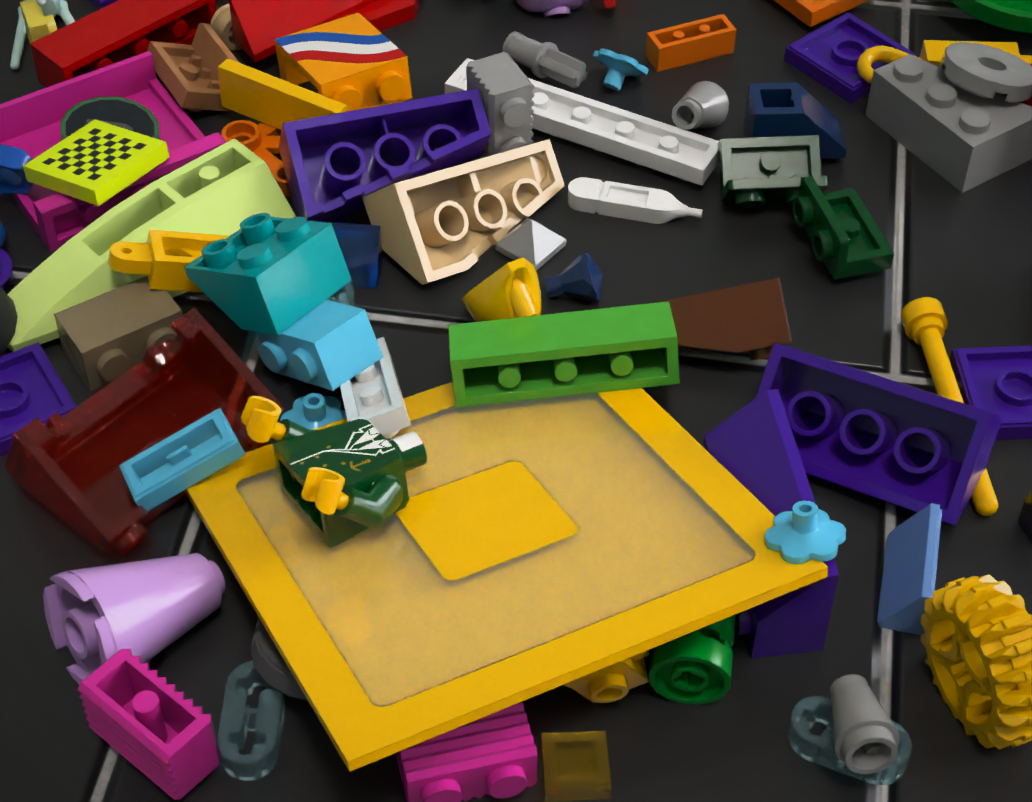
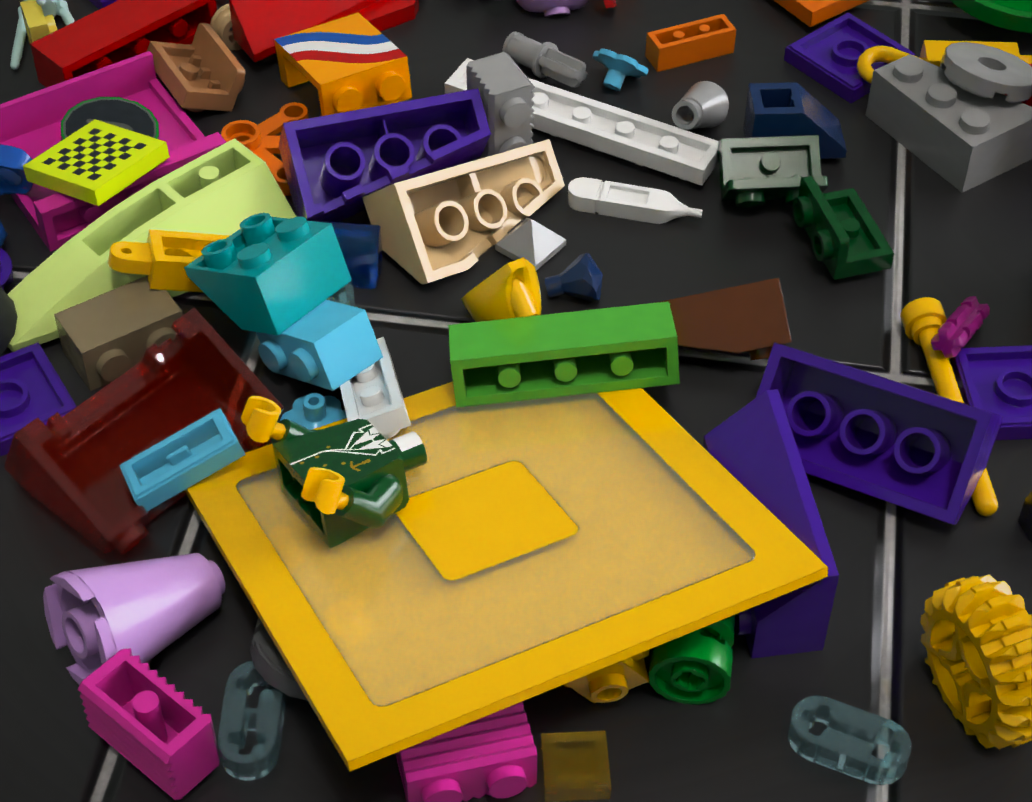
yellow tile [218,59,348,130] -> none
medium azure plant [765,500,846,564] -> none
light grey cone [830,674,900,774] -> none
medium blue slope [877,503,942,635] -> none
none -> magenta axle [931,296,990,358]

